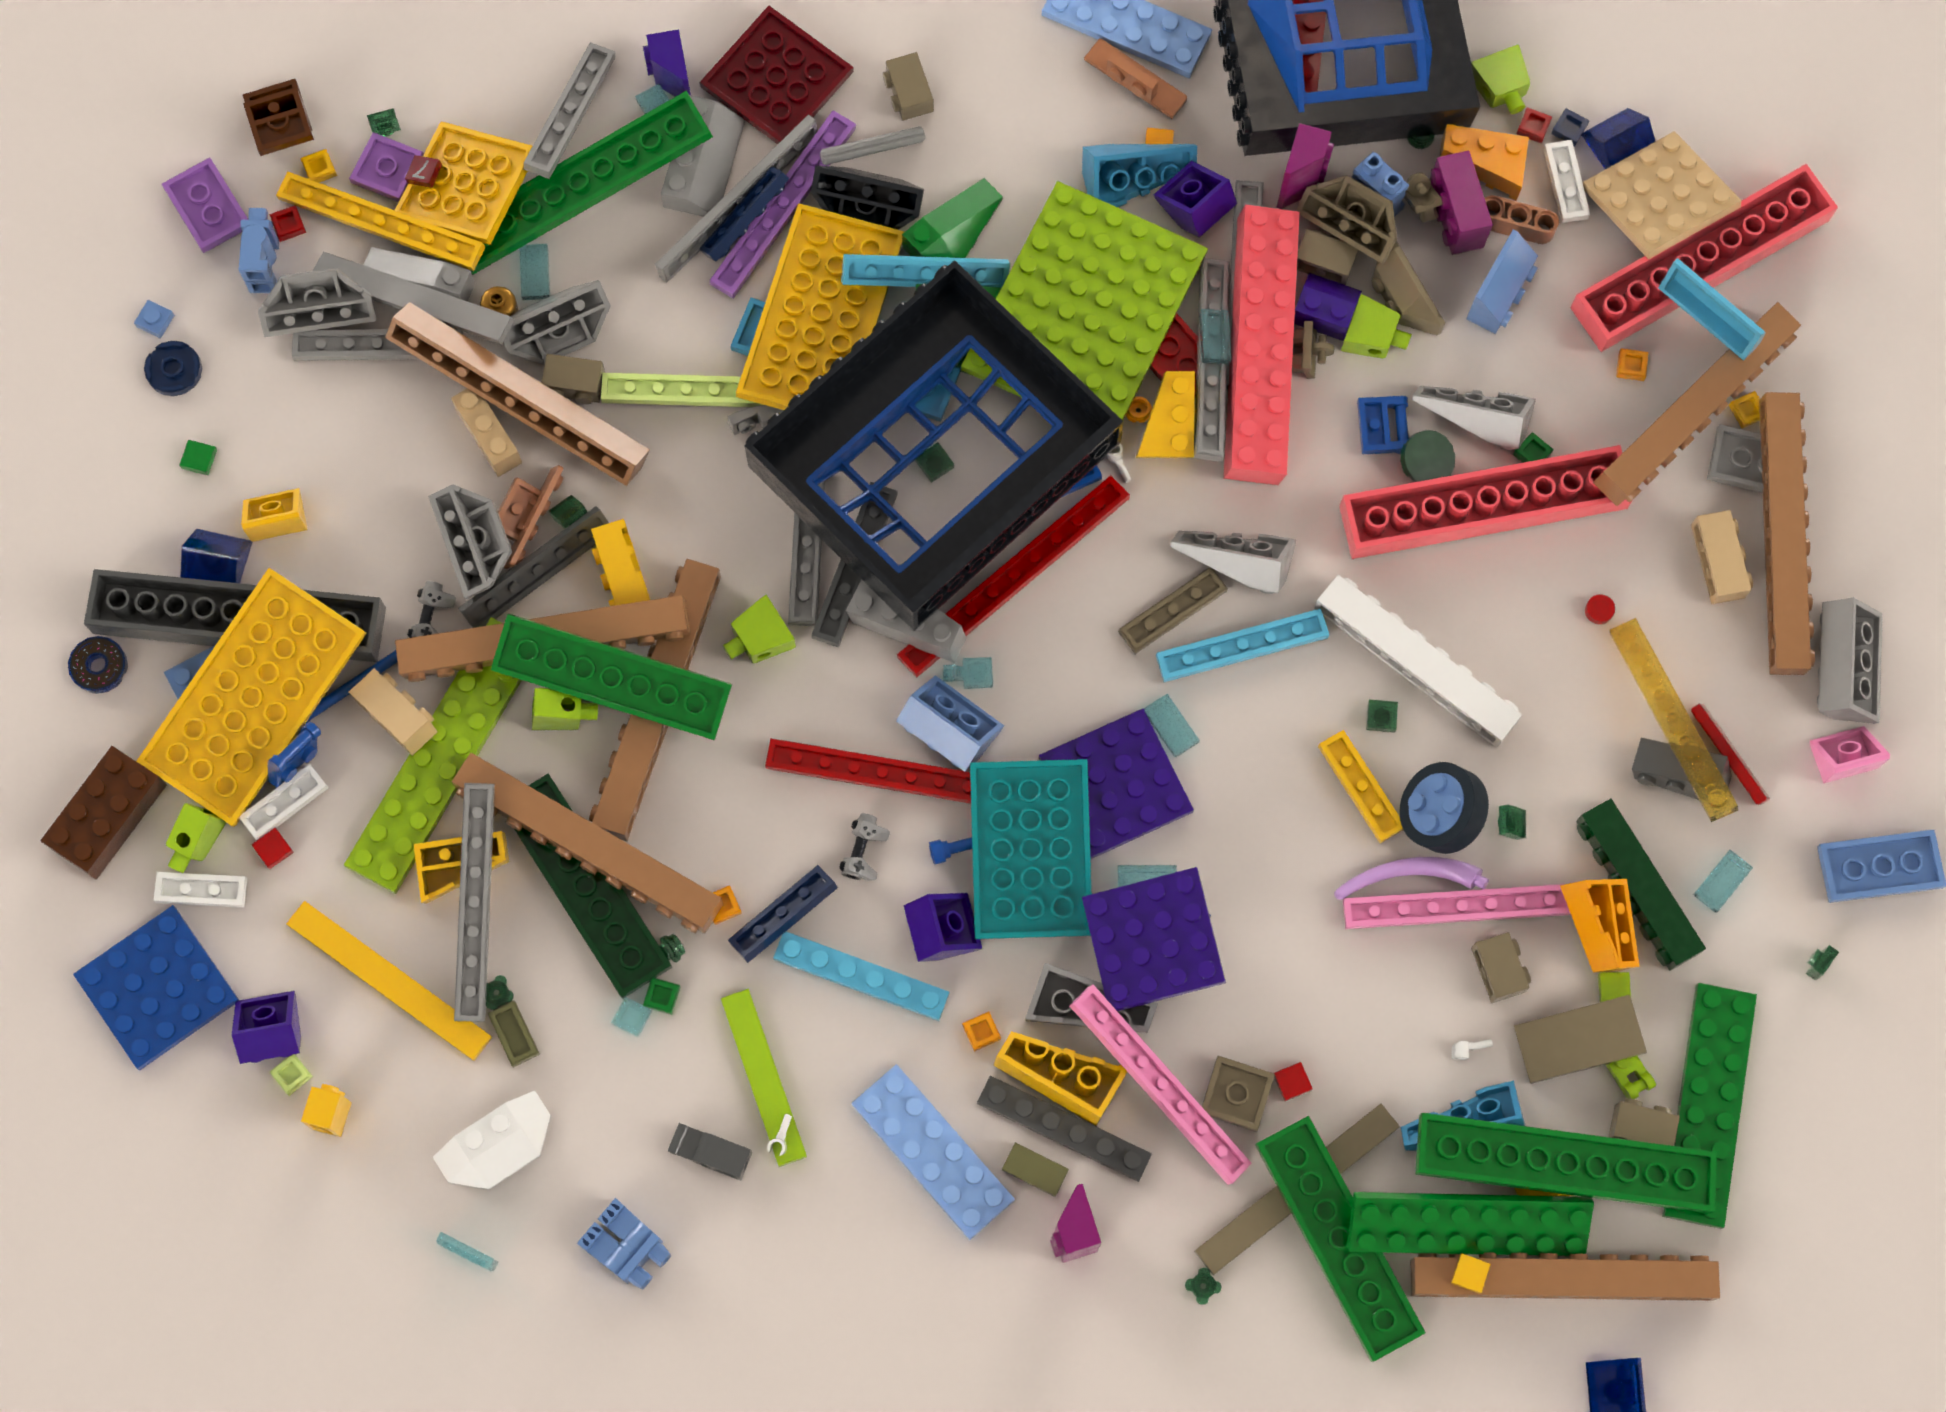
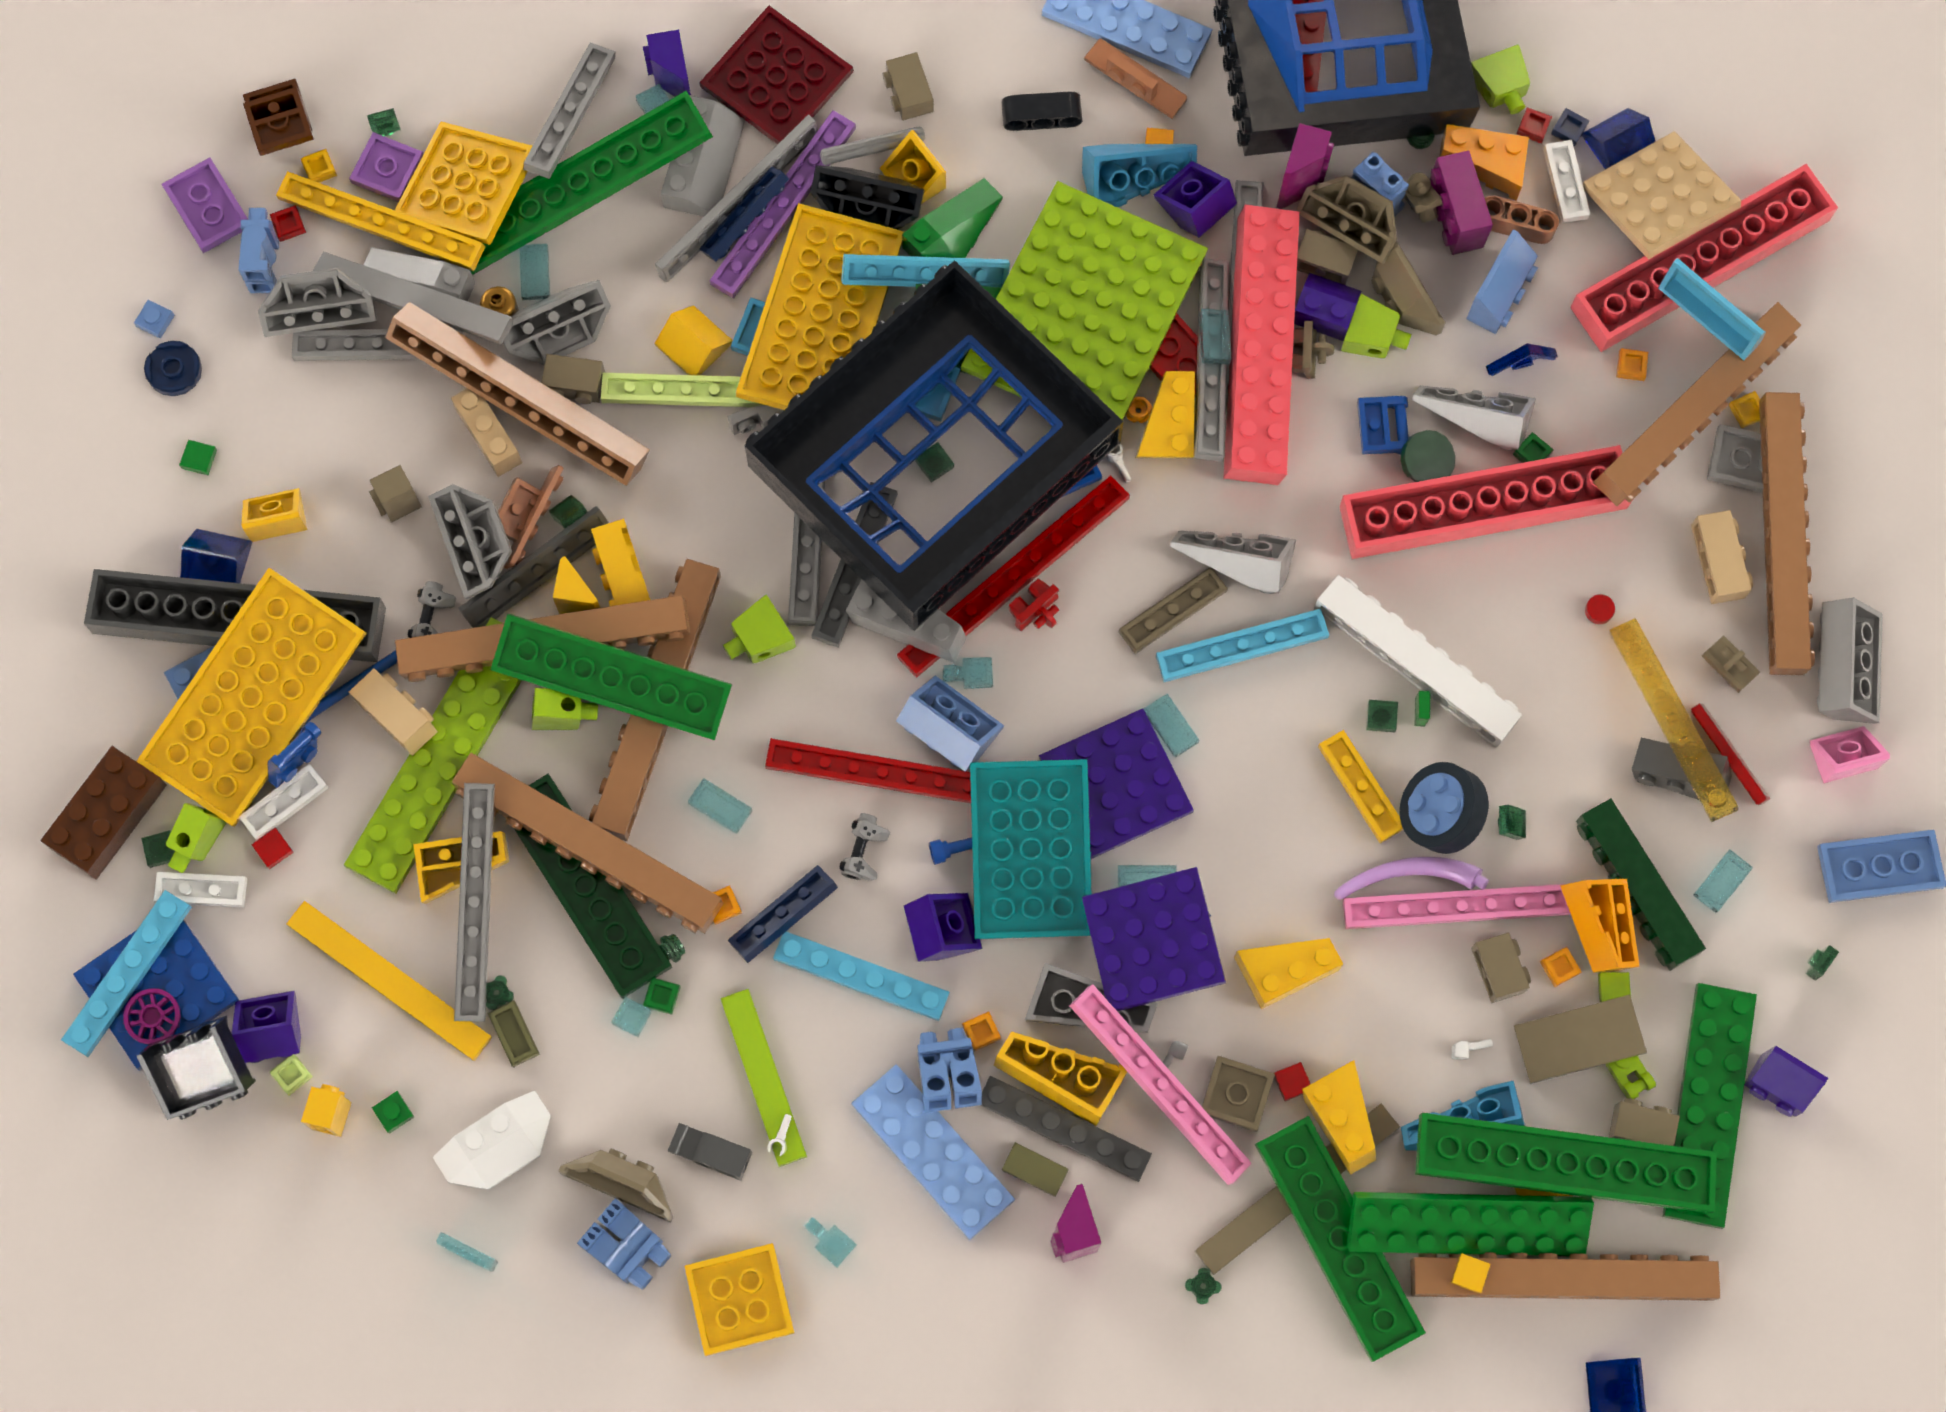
tile [68,636,128,694] -> none
dark red tile [405,155,442,188] -> none
none -> medium azure plate [61,890,192,1057]
none -> magenta wheel [123,988,181,1044]
none -> window [137,1016,256,1120]
none -> clear green plate [141,830,175,868]
none -> dark tan brick [369,465,422,523]
none -> green plate [371,1091,414,1134]
none -> yellow slope [553,556,600,614]
none -> dark tan wedge [558,1148,673,1223]
none -> yellow slope [654,305,733,375]
none -> yellow plate [684,1243,795,1356]
none -> clear light blue tile [688,778,753,834]
none -> clear light blue plate [805,1217,857,1268]
none -> yellow slope [879,130,946,204]
none -> medium blue hips [917,1028,982,1113]
none -> black beam [1001,92,1083,131]
none -> red hips [1008,578,1059,631]
none -> light grey hand [1163,1041,1188,1068]
none -> yellow wedge [1234,938,1343,1009]
none -> yellow wedge [1302,1060,1376,1175]
none -> green tile [1414,691,1430,727]
none -> clear blue tile [1486,343,1558,376]
none -> light orange tile [1540,947,1582,987]
none -> dark tan hips [1702,635,1760,693]
none -> dark purple slope [1744,1046,1828,1117]

